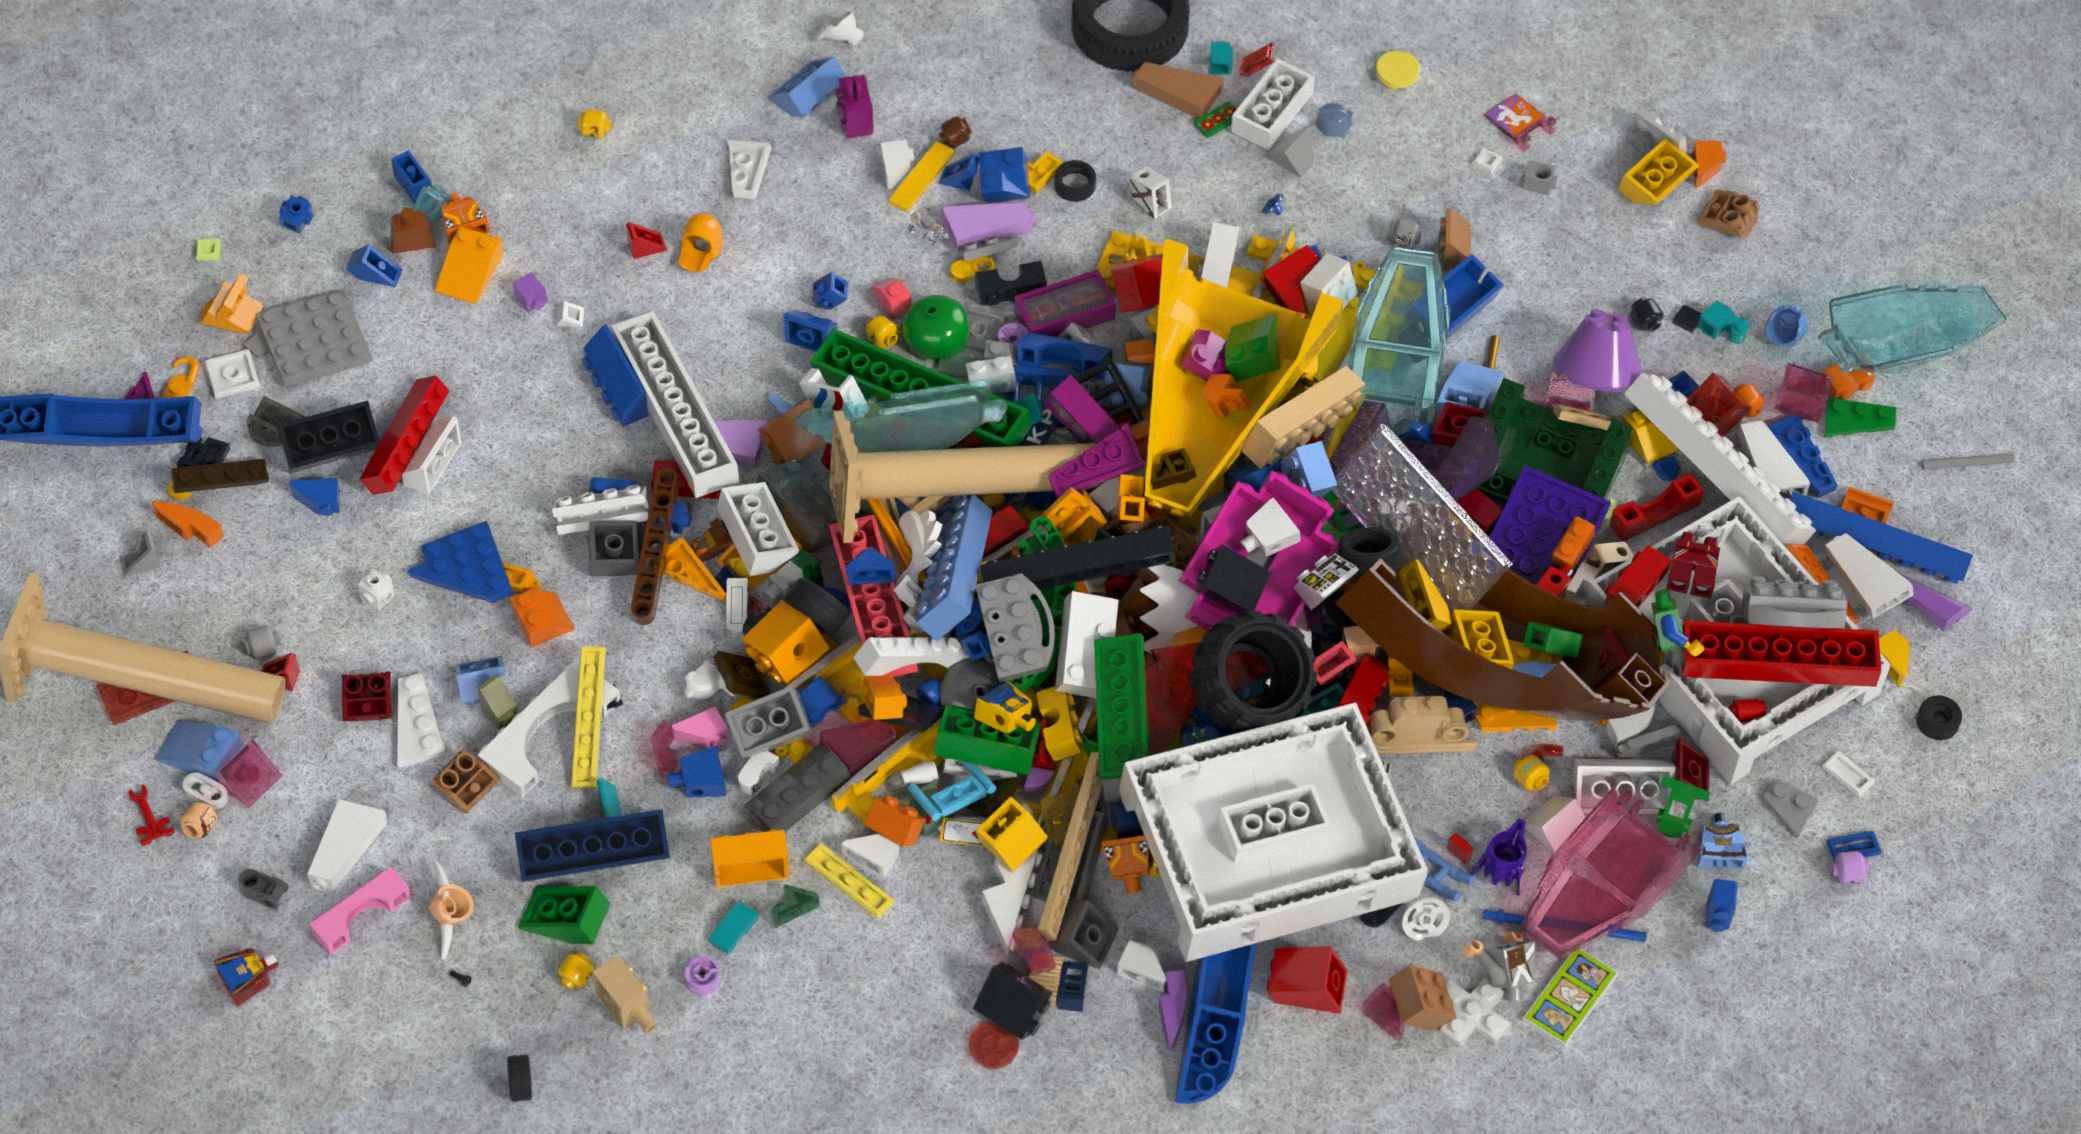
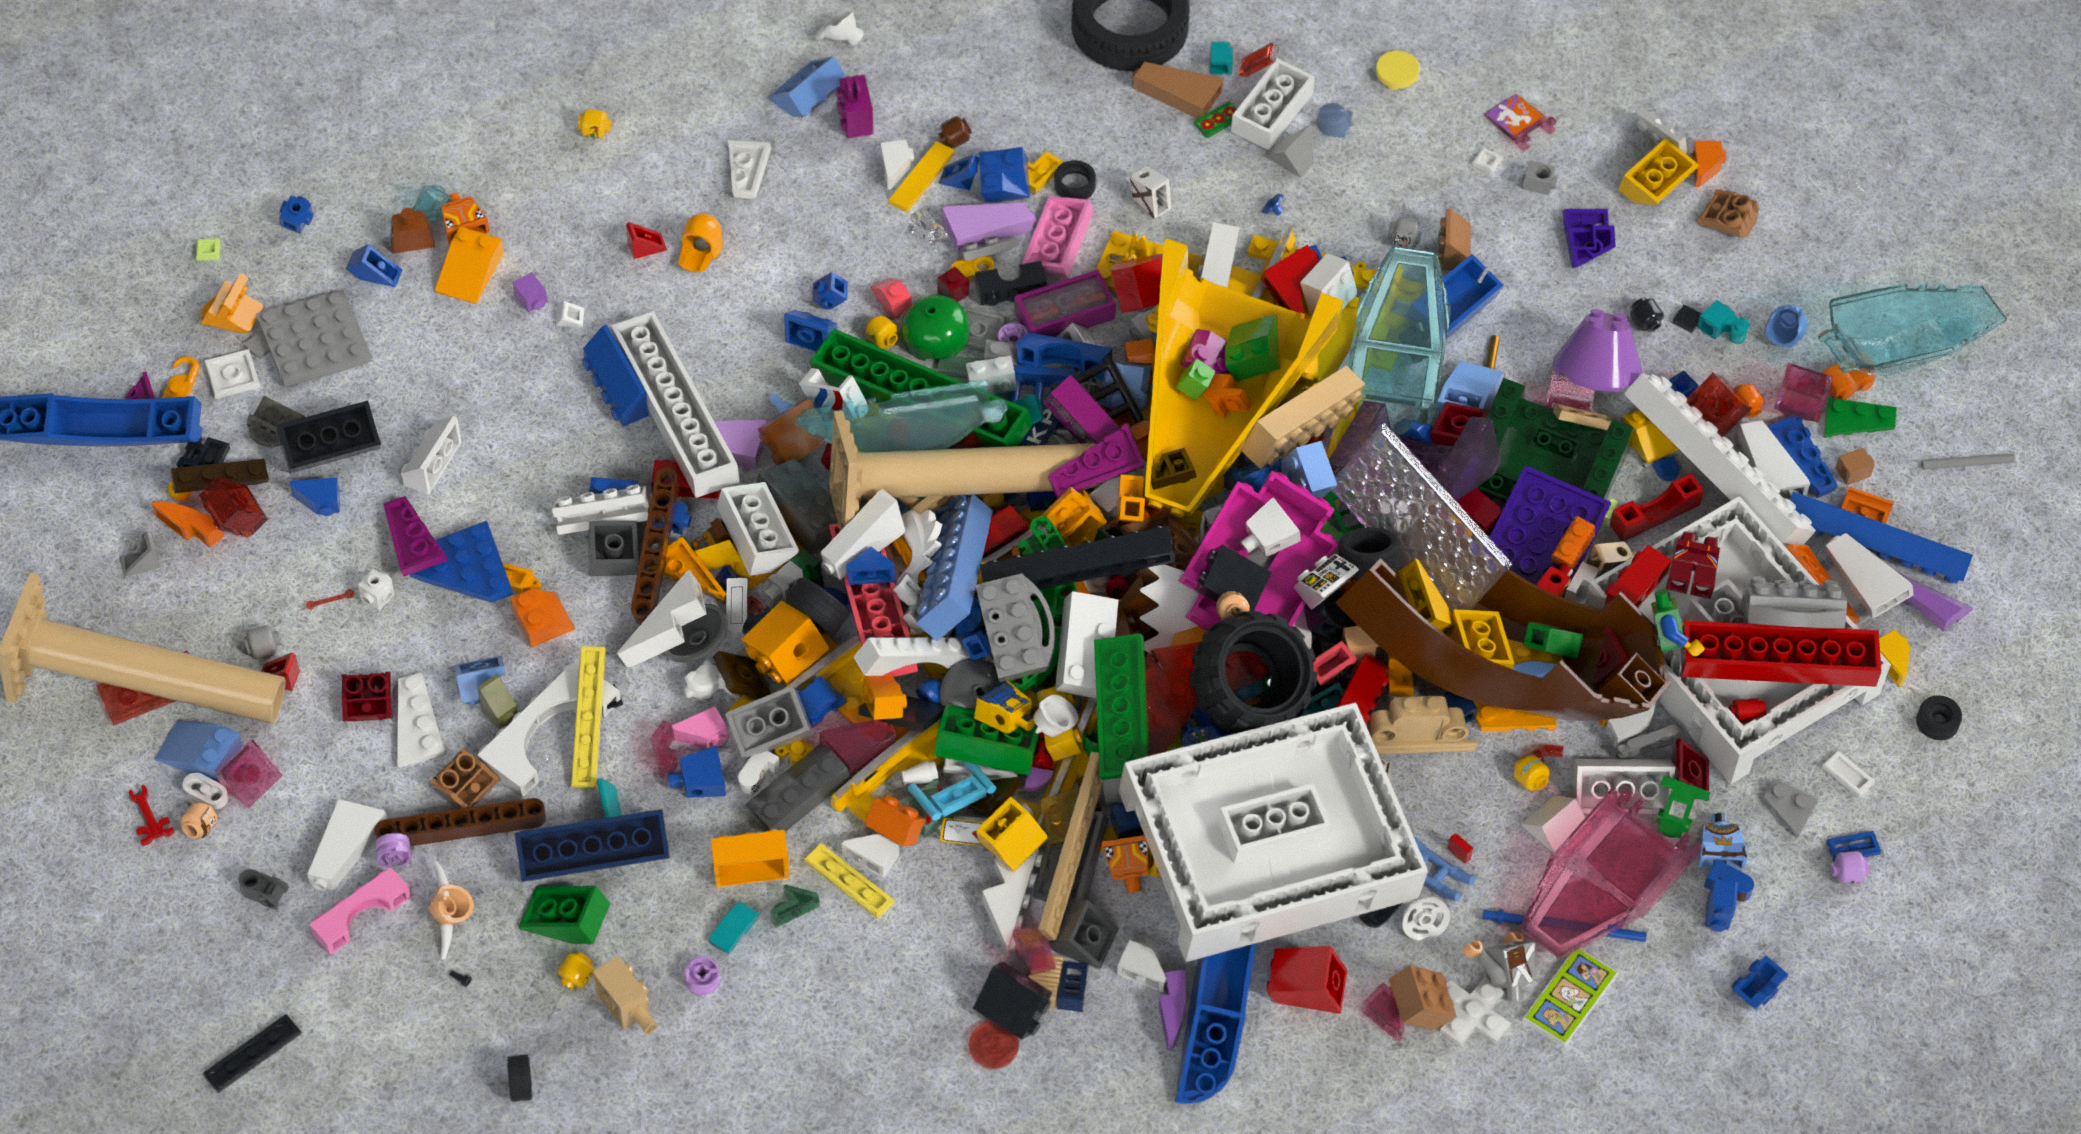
torso [213,948,279,1007] -> none
red brick [359,375,449,495] -> none
blue brick [391,151,434,204] -> none
dark purple piece [1470,819,1527,895] -> none
none -> clear red brick [199,476,268,538]
none -> black tile [203,1014,302,1093]
none -> clear red hinge [306,589,354,610]
none -> reddish brown beam [375,798,546,846]
none -> lavender wheel [375,833,411,868]
none -> magenta wing [383,496,448,577]
none -> white slope [617,570,707,667]
none -> dark grey dish [664,604,728,663]
none -> yellow sticker [695,540,742,571]
none -> white slope [820,489,906,580]
none -> dark red brick [937,266,969,302]
none -> bright pink slope [1022,196,1094,279]
none -> white piece [1033,695,1078,737]
none -> bright green brick [1176,358,1216,400]
none -> light nougat head [1216,591,1249,620]
none -> dark purple slope [1562,209,1616,268]
none -> blue leg [1704,859,1754,902]
none -> blue cylinder [1732,955,1789,1011]
none -> medium nougat brick [1835,448,1874,485]

